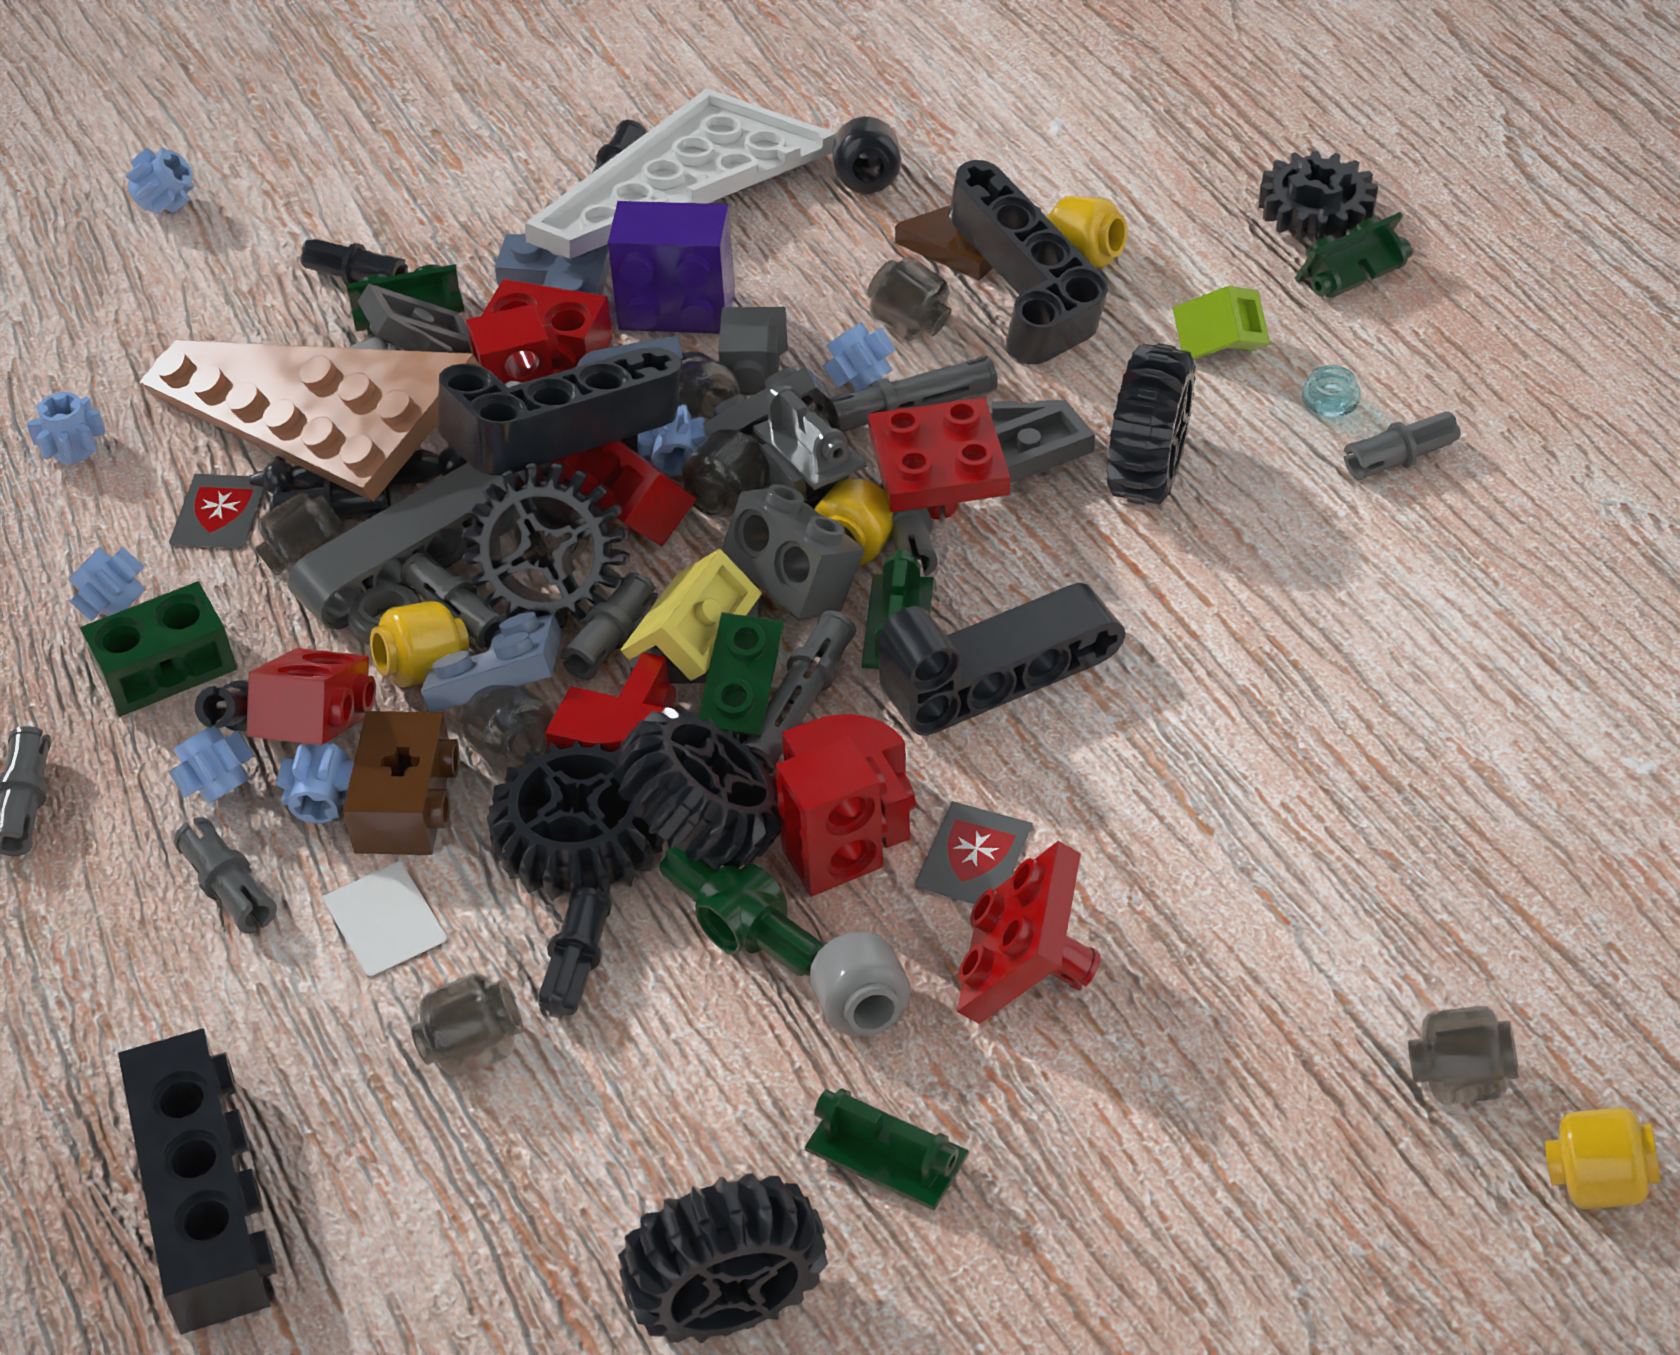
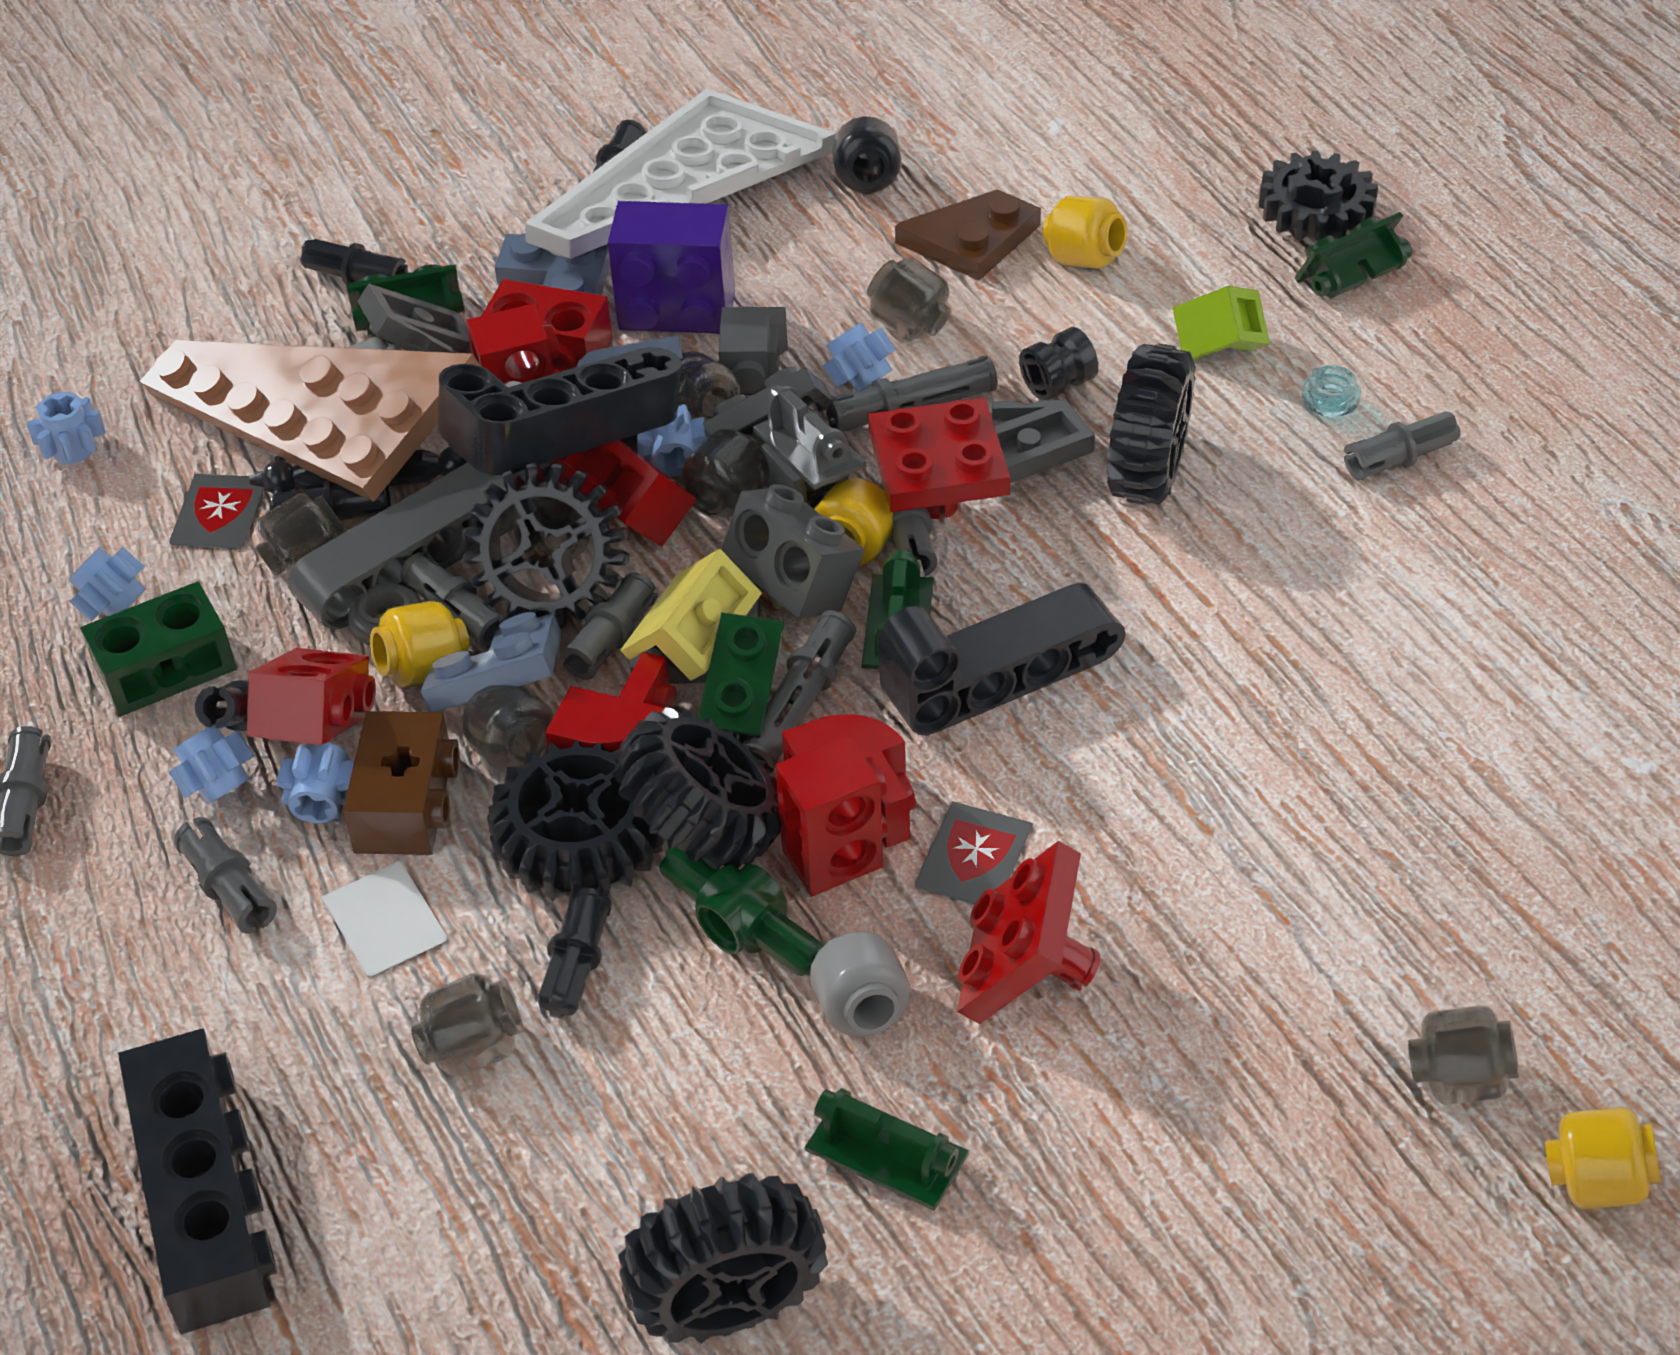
light blue gear [126,147,194,214] -> none
black beam [949,160,1108,364] -> none
none -> black wheel [1019,326,1099,400]

